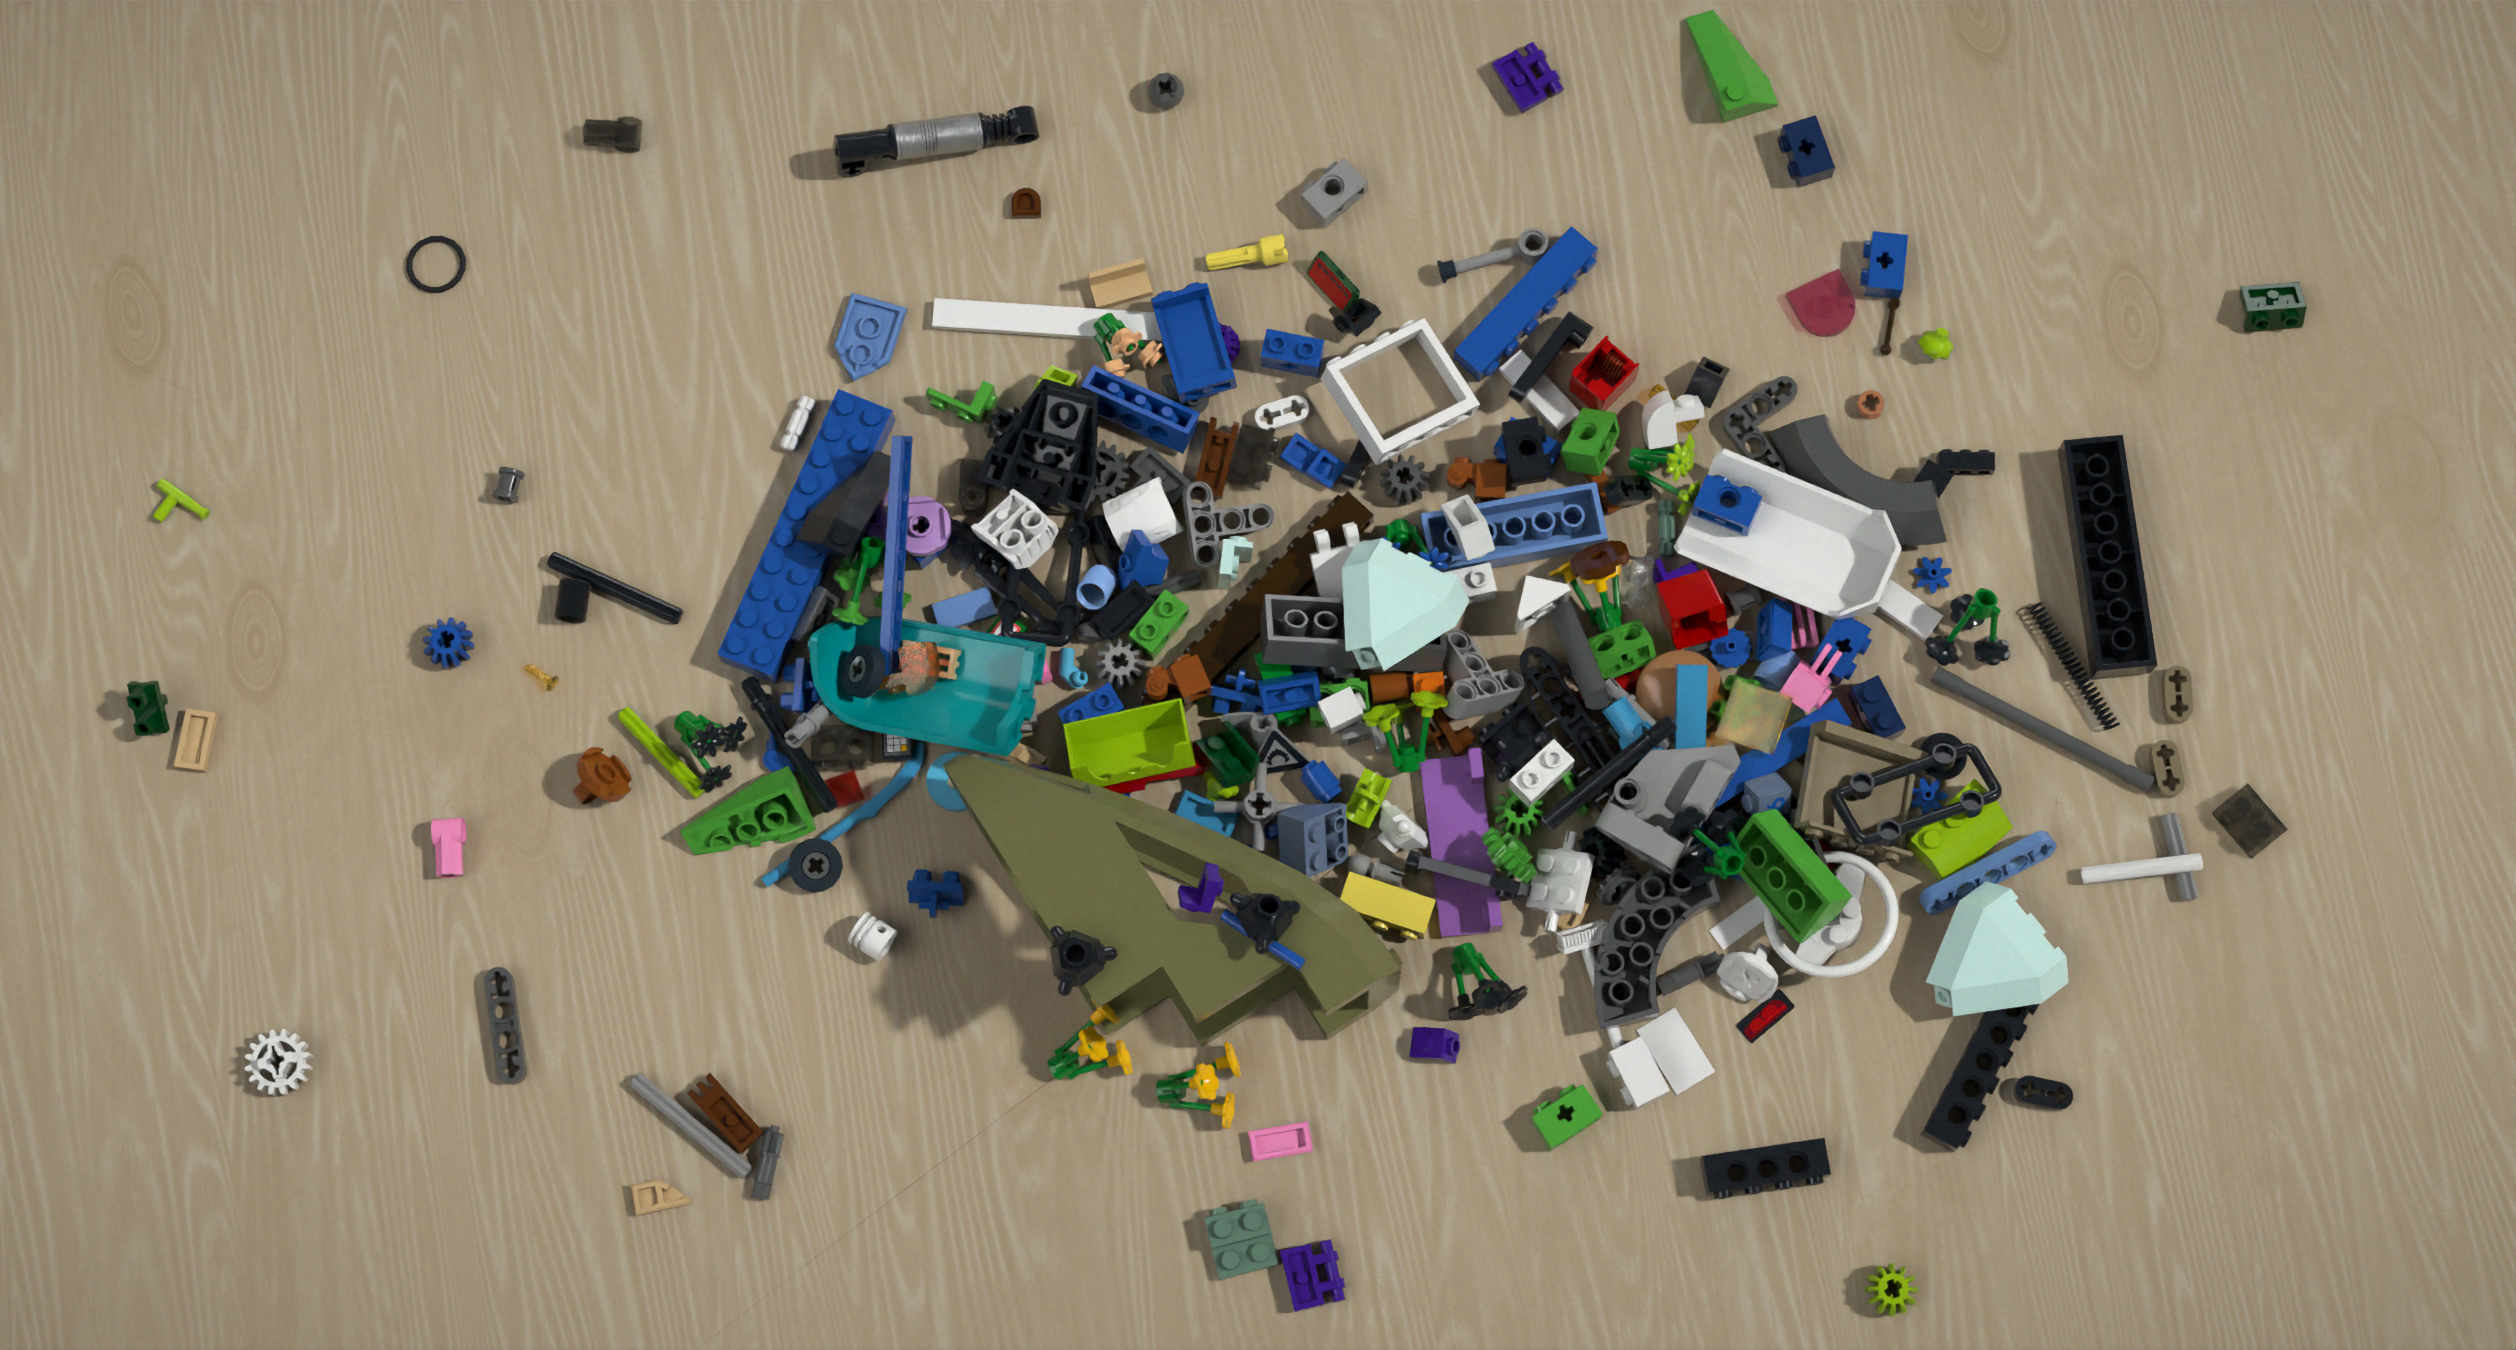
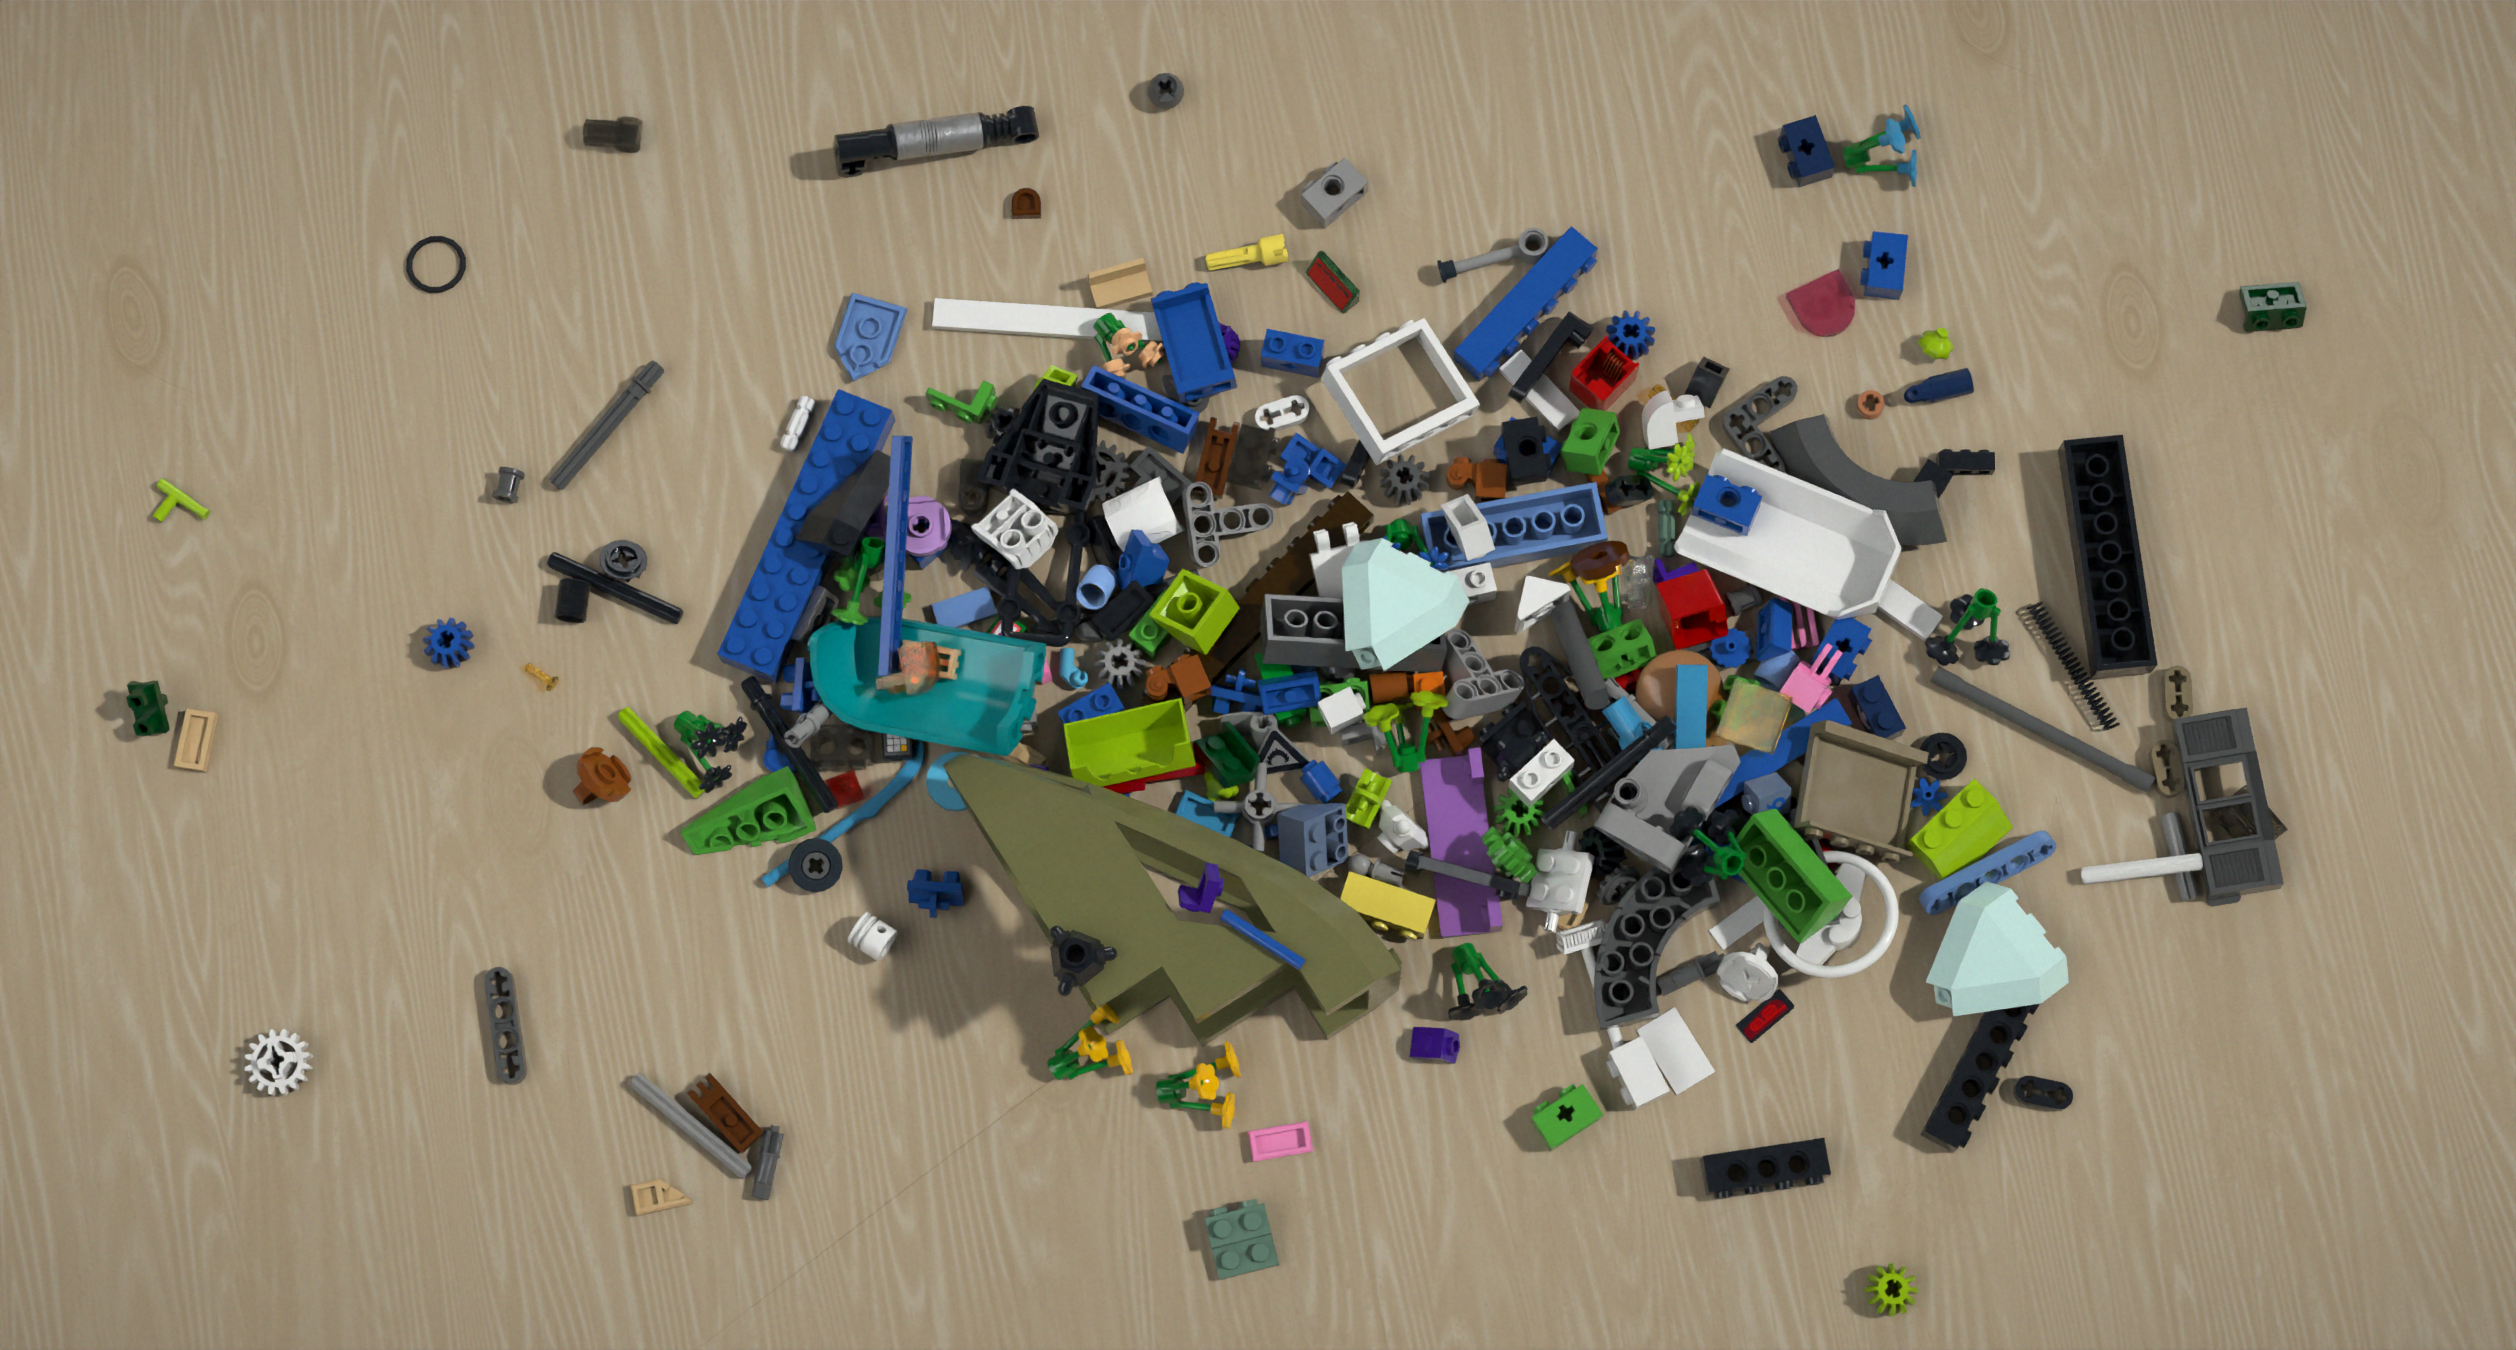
bright pink piece [431,817,466,879] -> none
black bush [840,644,886,699] -> none
light aqua bracket [1218,536,1253,589] -> none
black rock [1230,892,1300,955] -> none
dark purple plate [1280,1239,1346,1312] -> none
black bracket [1328,298,1381,337] -> none
dark purple plate [1492,42,1564,114] -> none
bright green wedge [1685,10,1778,123] -> none
black bar [1831,743,2002,847] -> none
dark brown hinge [1880,298,1900,355] -> none
blue plant [1913,557,1952,594] -> none
none -> dark grey axle [550,360,664,490]
none -> black gear [600,540,647,583]
none -> lime slope [1149,568,1240,655]
none -> blue hips [1269,458,1310,505]
none -> blue gear [1606,310,1655,360]
none -> plant [1843,104,1921,187]
none -> dark blue piece [1904,368,1974,403]
none -> dark grey piece [2172,707,2284,906]

